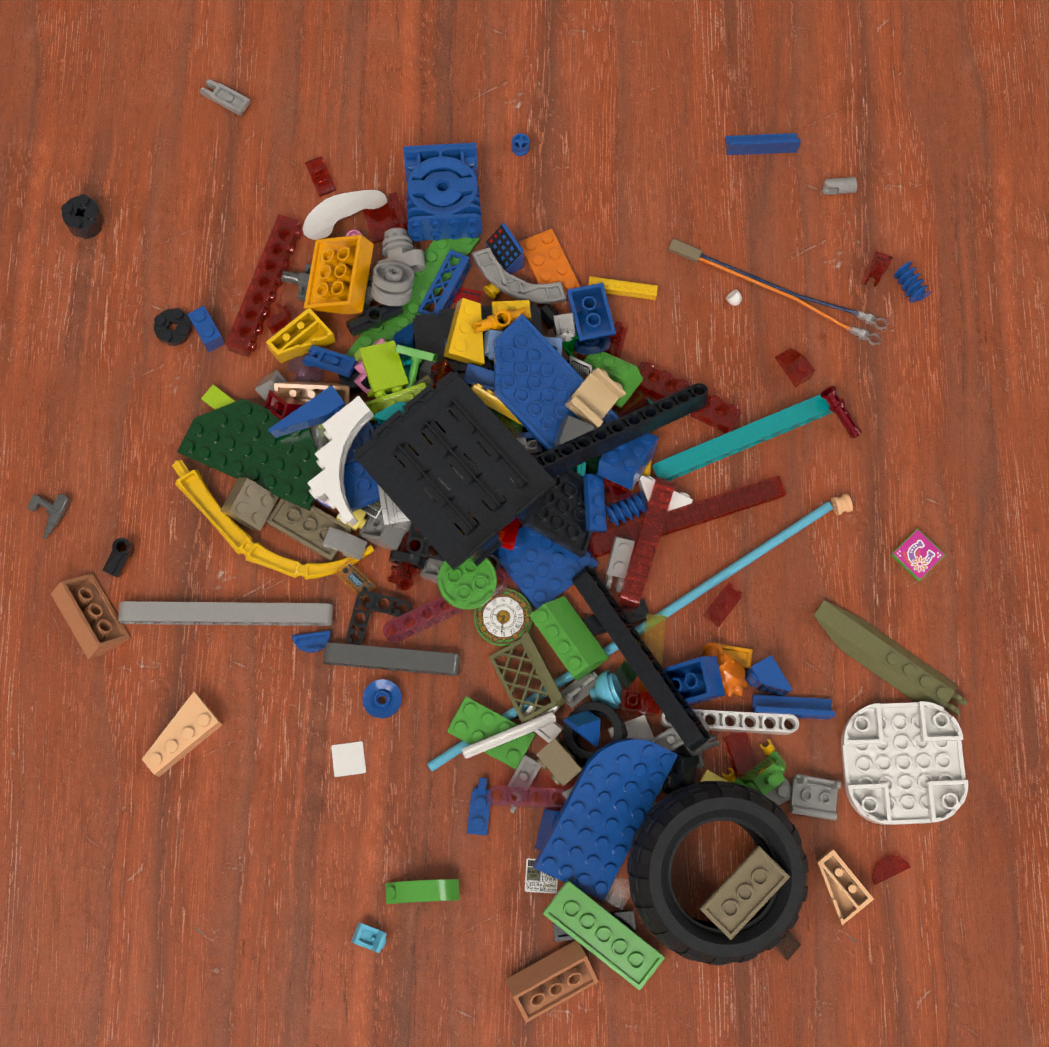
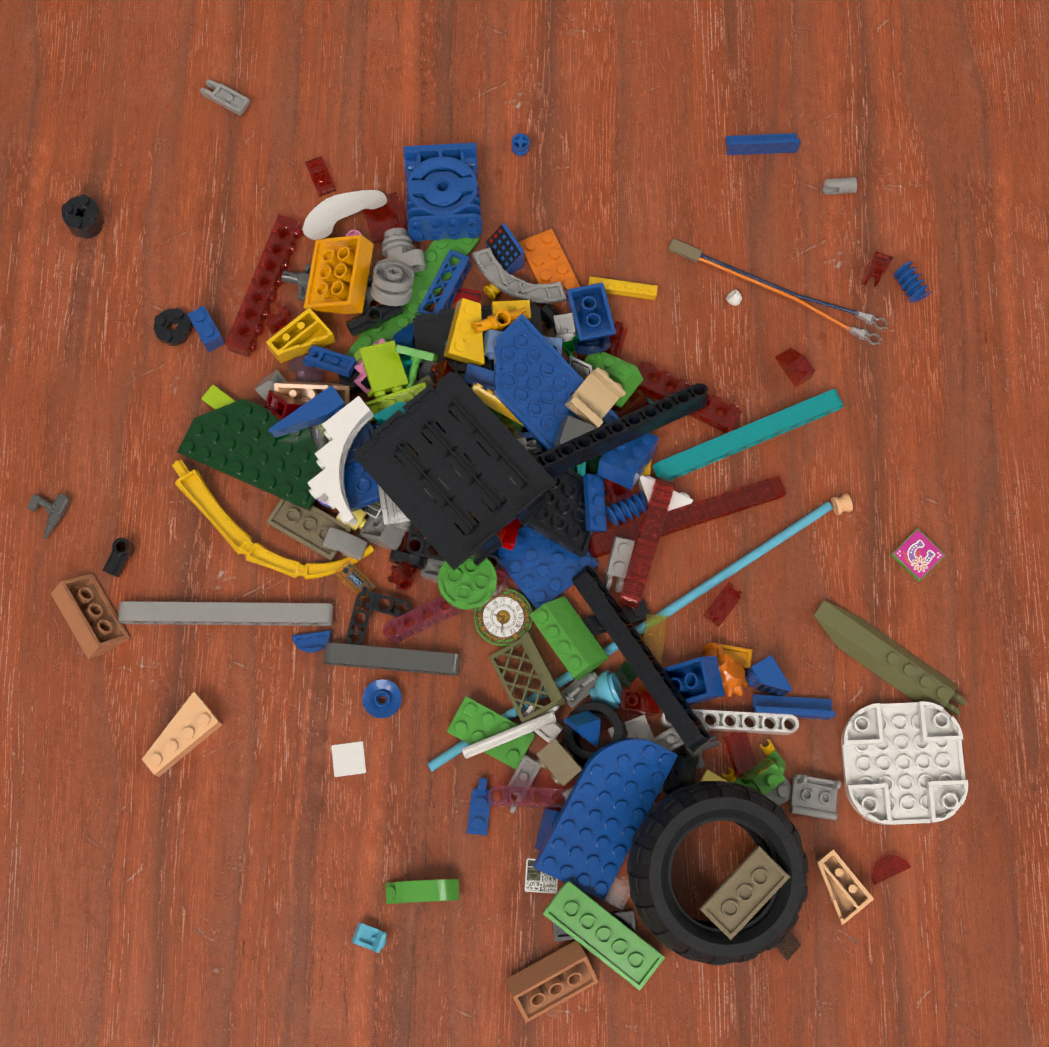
dark tan brick [220,477,278,531] -> none
dark red pin [820,386,862,438] -> none

